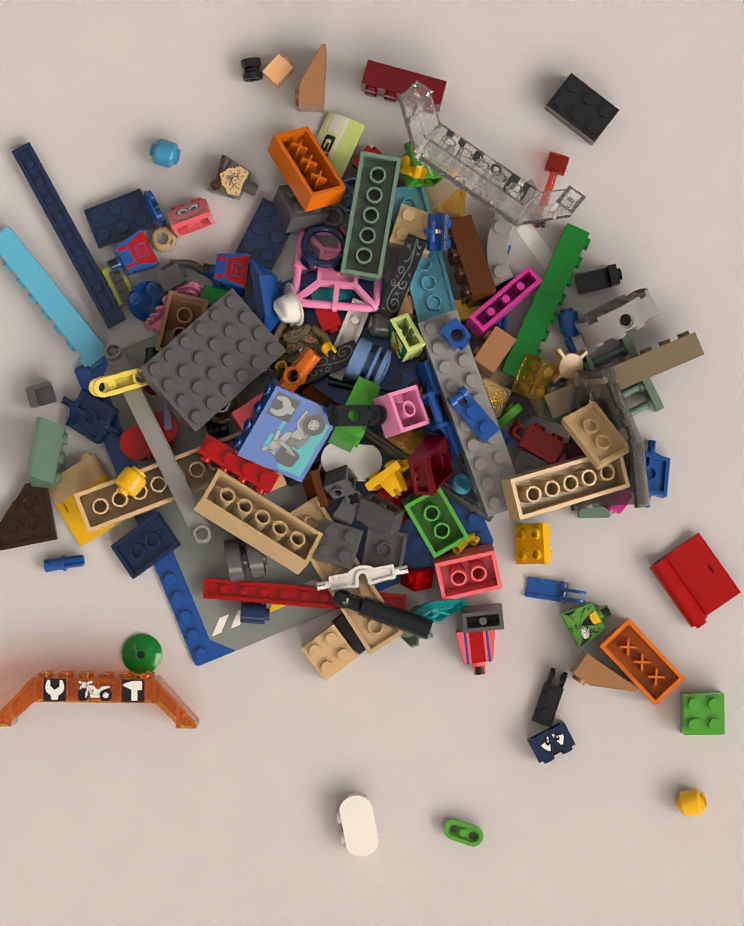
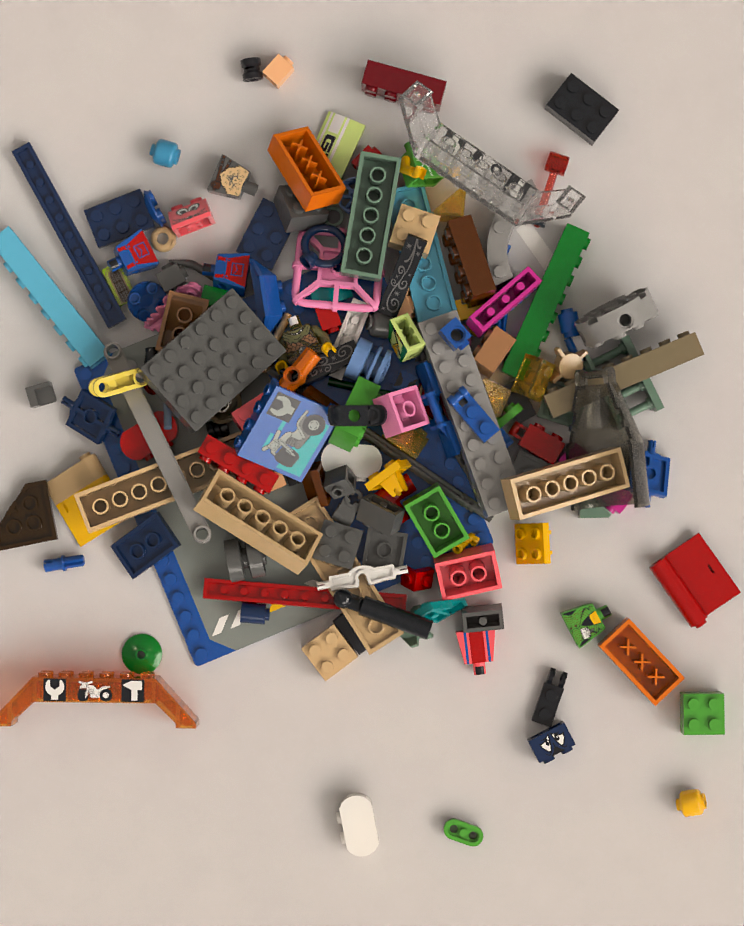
sand green slope [27,417,69,489] -> none
yellow head [115,466,146,497] -> none
white piece [273,282,304,326] -> none
medium nougat slope [295,44,327,113] -> none
dark red window [407,435,453,496] -> none
blue hips [423,213,452,251] -> none
medium azure tile [451,474,473,495] -> none
blue arm [525,577,586,603] -> none
tan plate [561,401,631,470] -> none
medium nougat slope [570,651,638,692] -> none
black bracket [574,264,622,295] -> none

